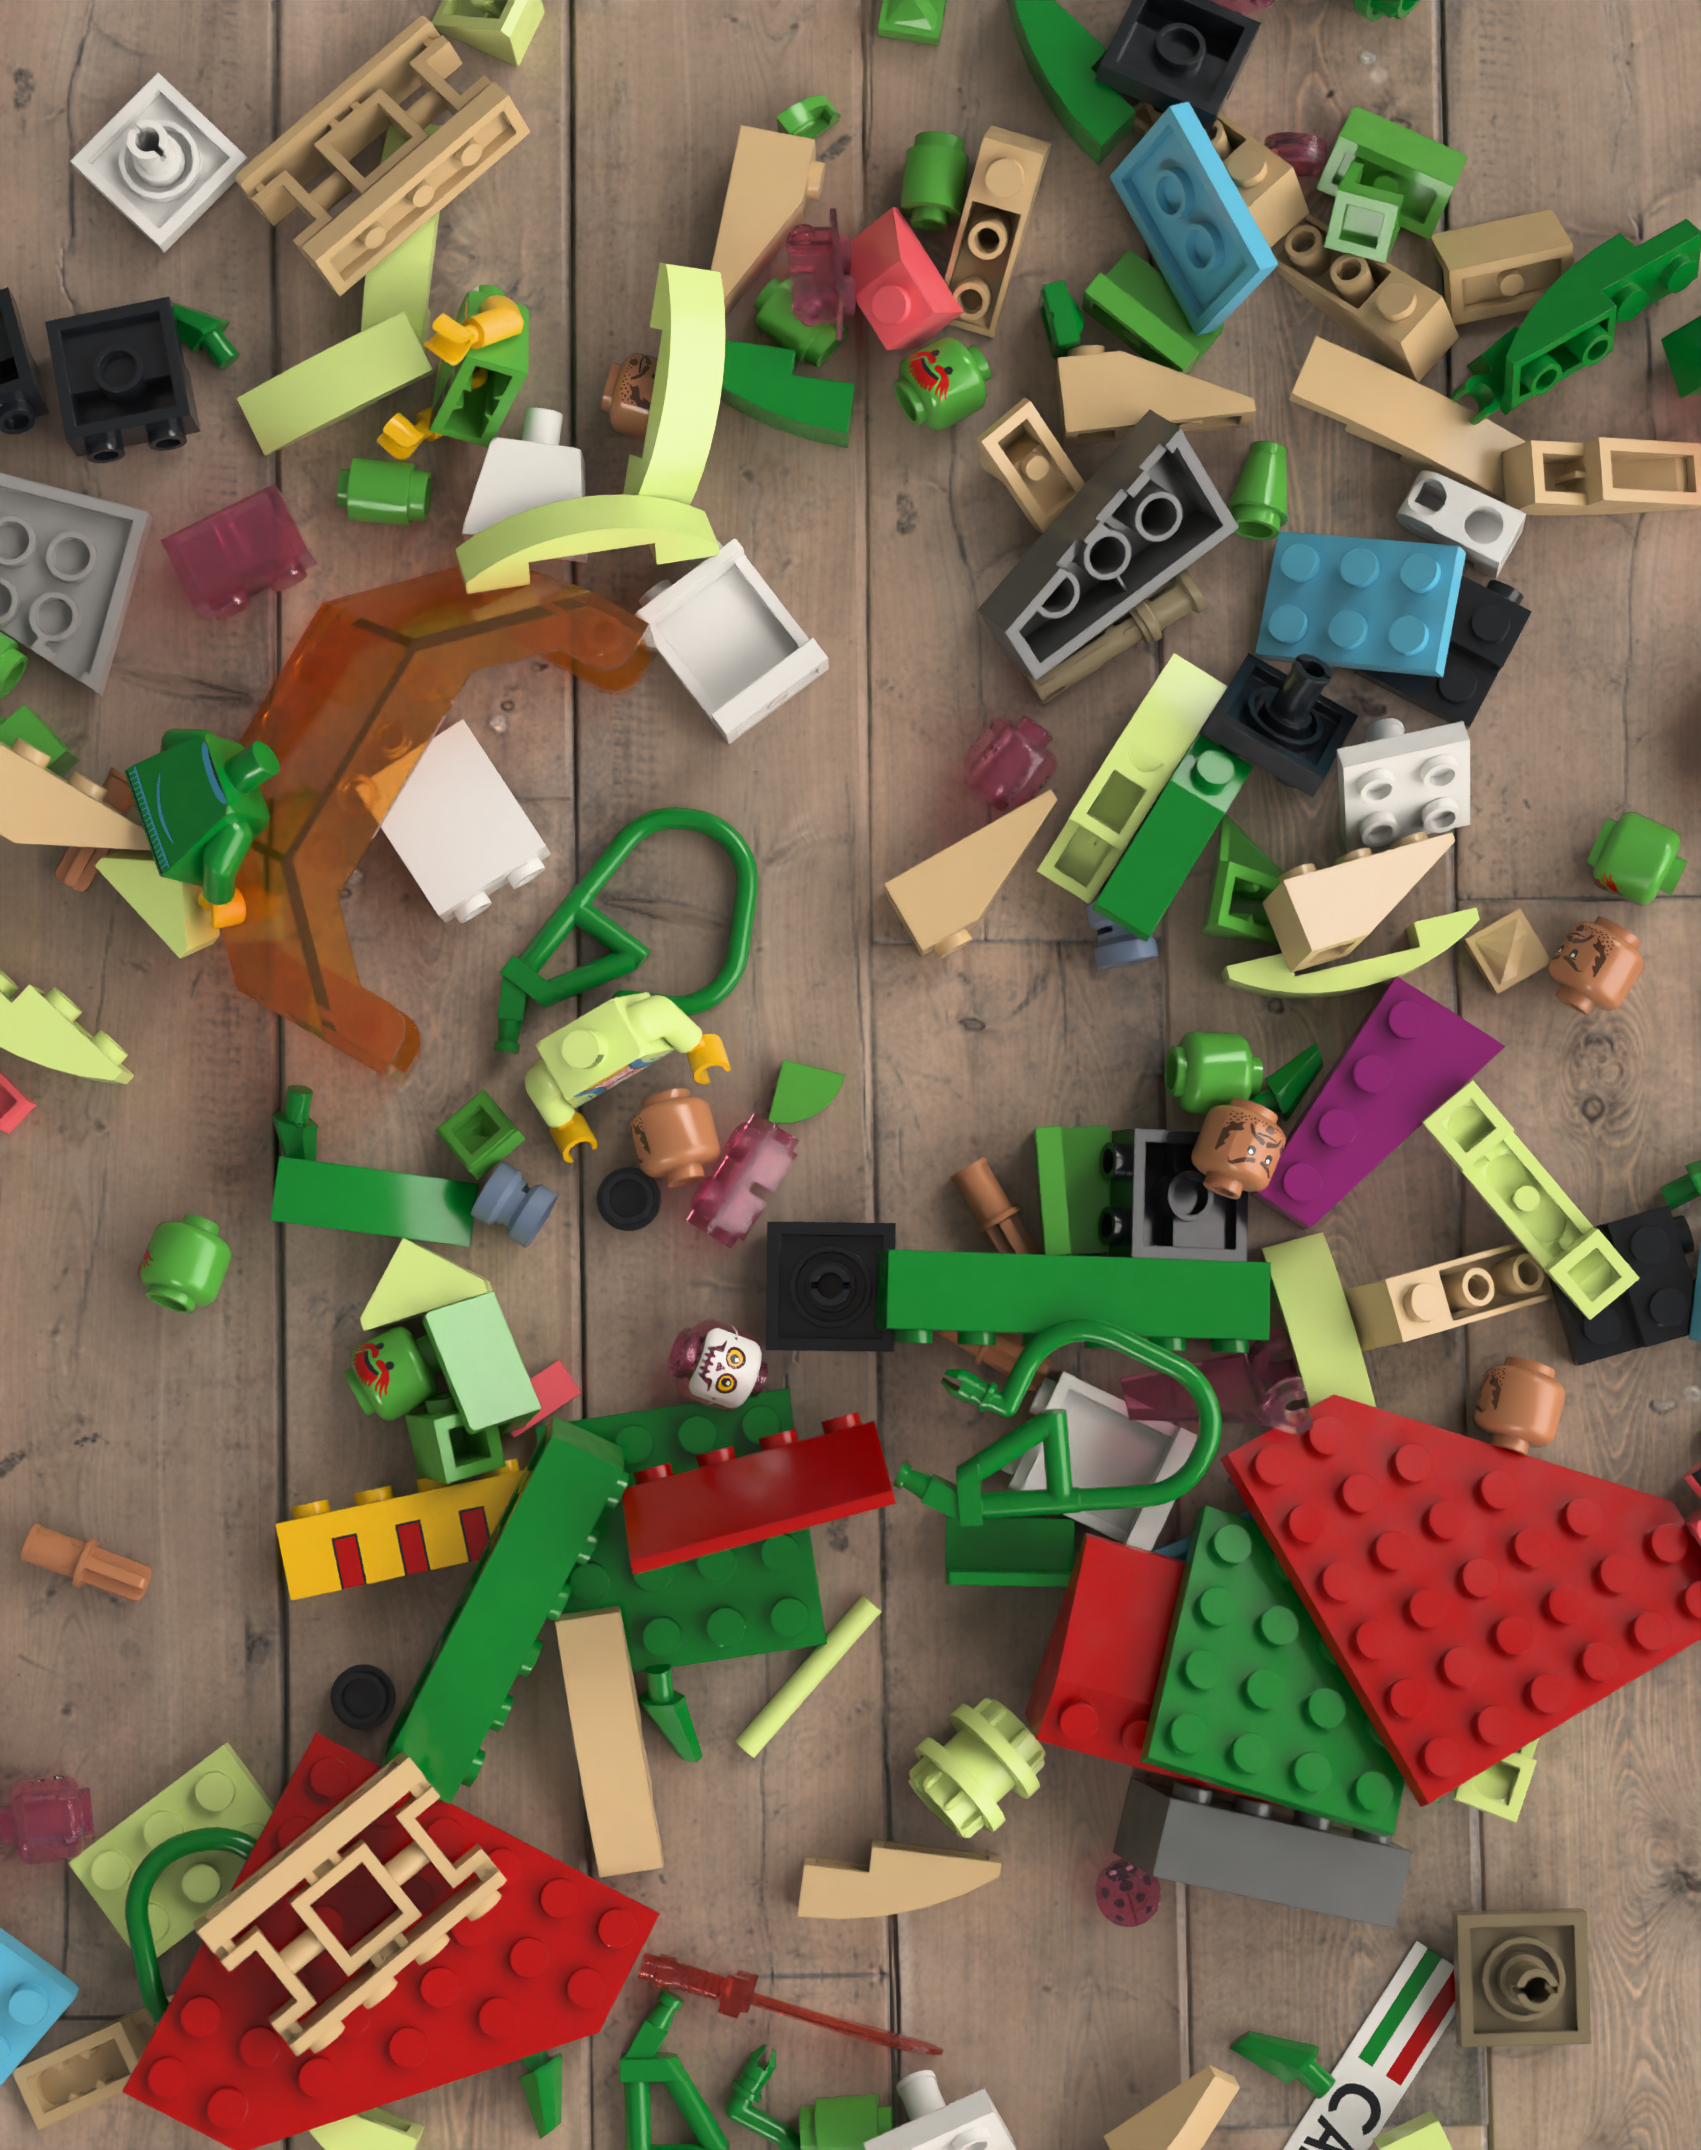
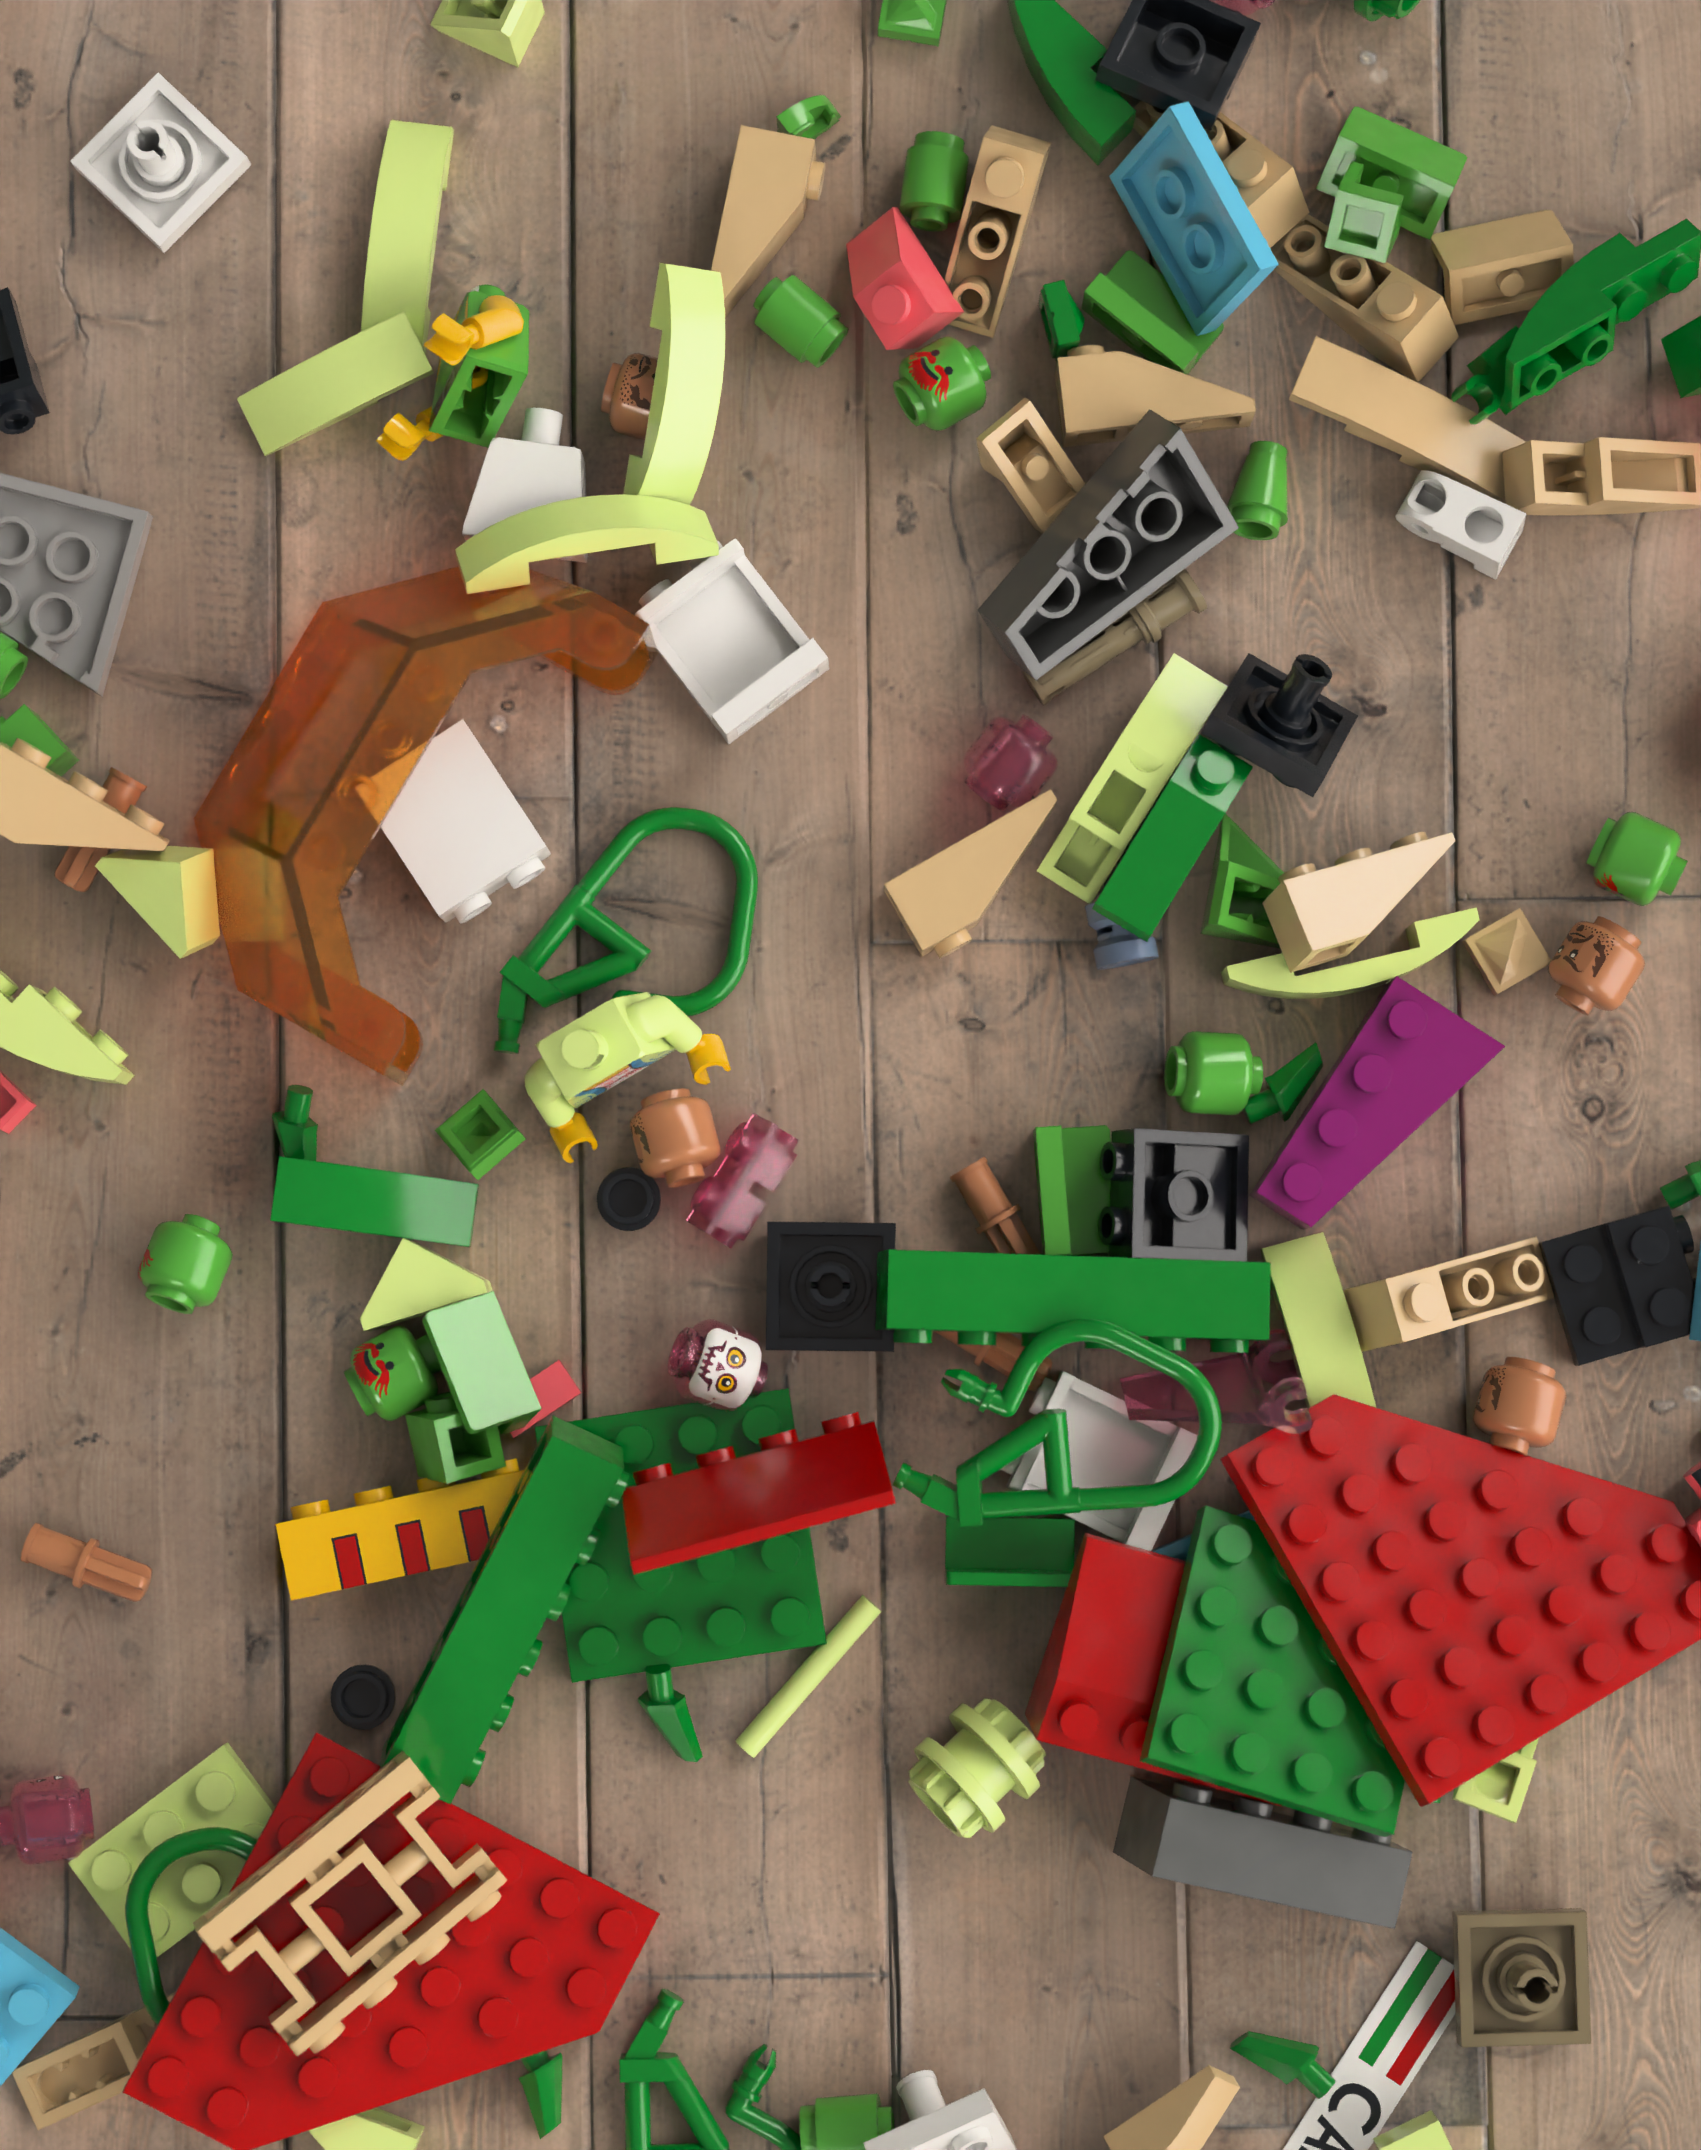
black plate [45,297,200,463] -> none
green torso [124,728,280,929] -> none
clear pink brick [161,484,317,620] -> none
green bar [173,302,240,370] -> none
tan fence [235,16,531,297] -> none
bright green brick [337,457,432,527] -> none
sand blue wheel [471,1161,559,1248] -> none
tan slope [555,1605,663,1878] -> none
clear red sword [637,1952,943,2056] -> none
green slope [720,340,855,448] -> none
bright green tile [768,1060,845,1125] -> none
clear pink hinge [785,208,856,341] -> none
tan slope [797,1838,1002,1919] -> none
clear pink tile [1095,1859,1161,1927] -> none
nougat head [1191,1098,1286,1199] -> none
medium azure plate [1255,531,1466,677] -> none
clear pink tile [1264,132,1327,176] -> none
white plate [1337,718,1470,852] -> none
black plate [1354,564,1532,730] -> none
yellowish green slope [1421,1080,1640,1320] -> none

